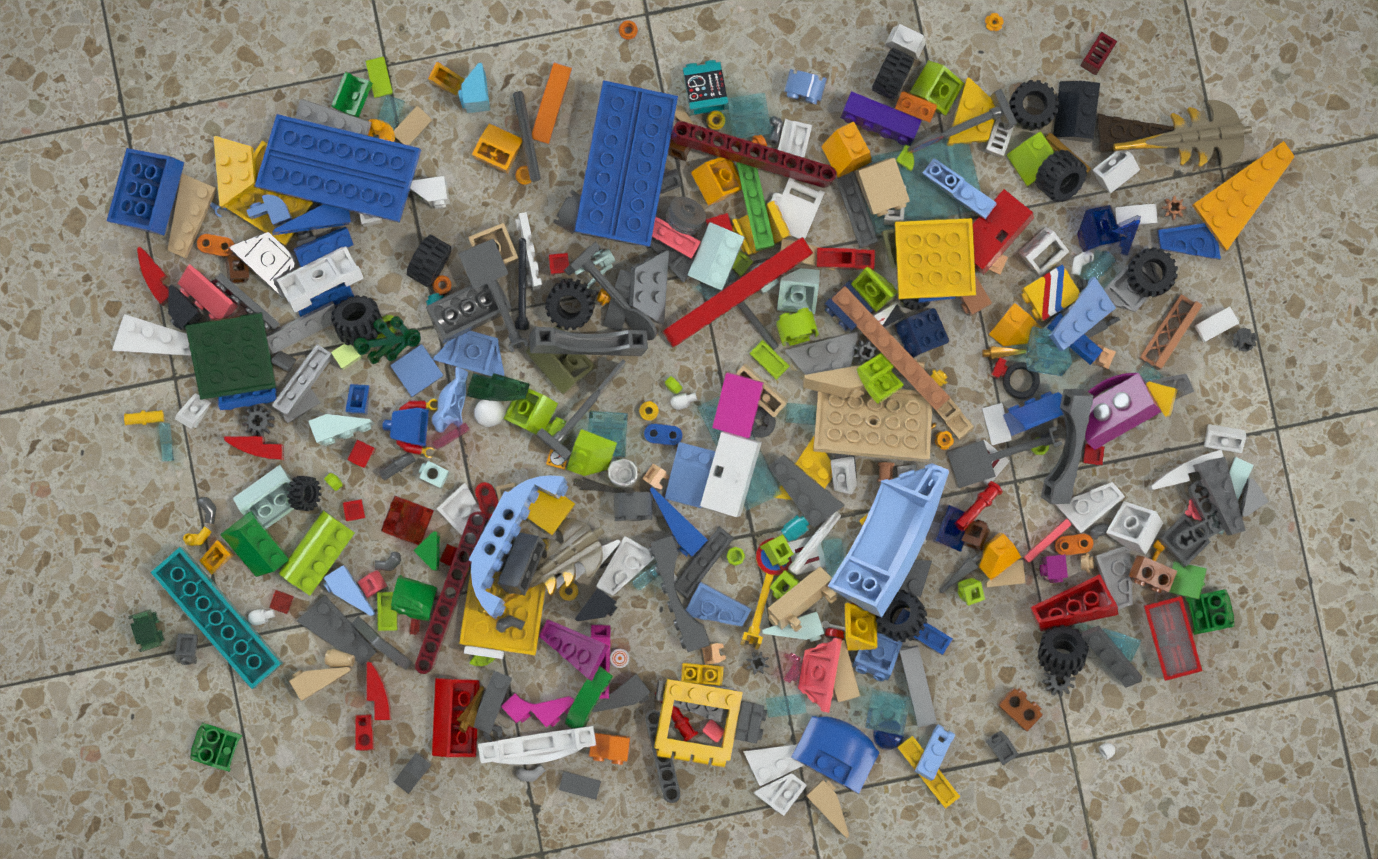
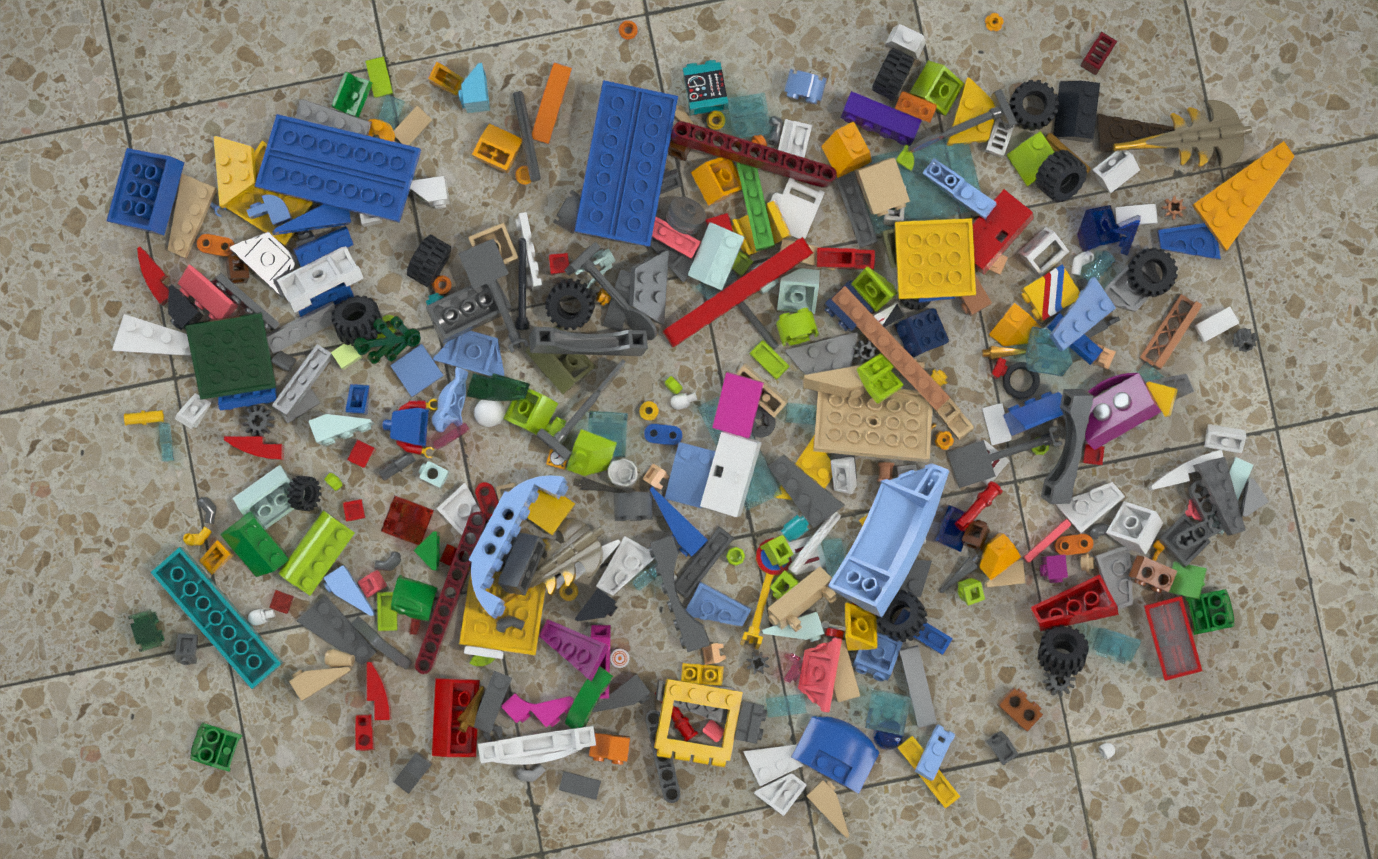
dark grey plate [1082,625,1142,688] -> none

